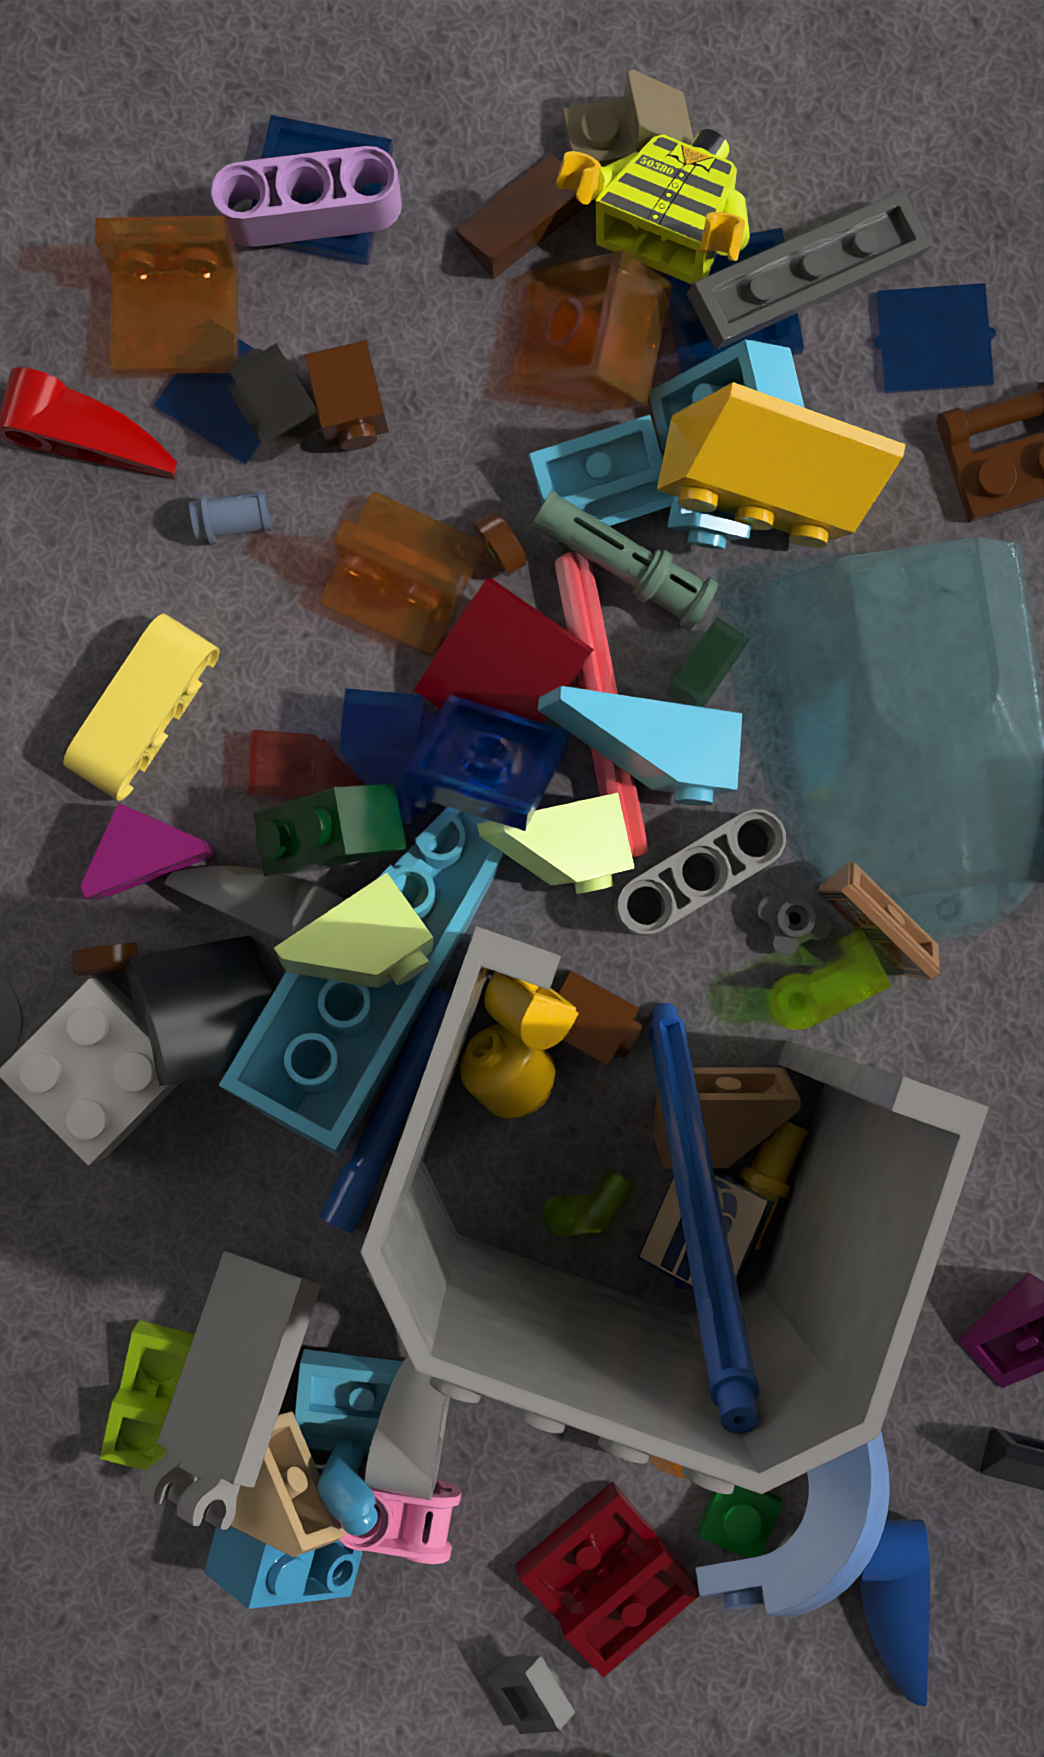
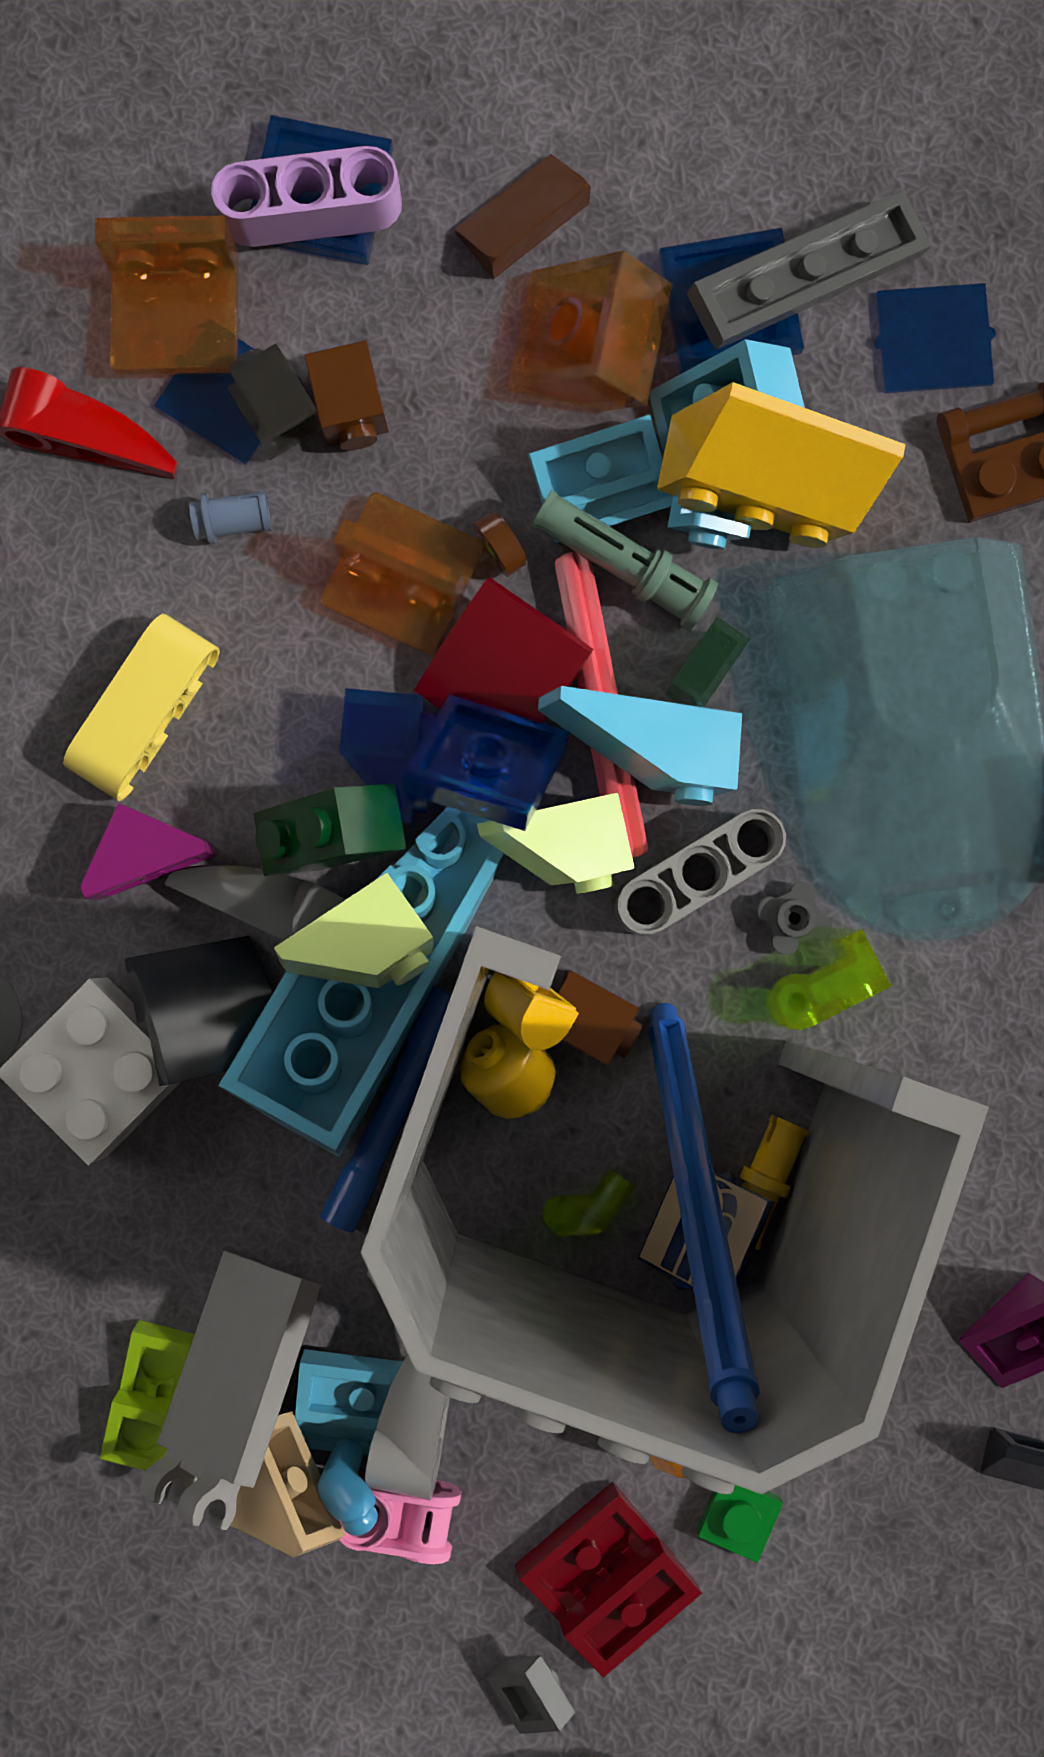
reddish brown tile [71,943,138,976] -> none
dark azure slope [204,1526,363,1609] -> none
clear red slope [246,730,366,797] -> none
torso [555,129,750,285] -> none
dark tan slope [563,70,694,167] -> none
medium nougat slope [653,1067,800,1169] -> none
medium blue arch [696,1430,890,1618] -> none
medium nougat slope [818,861,940,980] -> none
blue piece [859,1519,930,1706] -> none

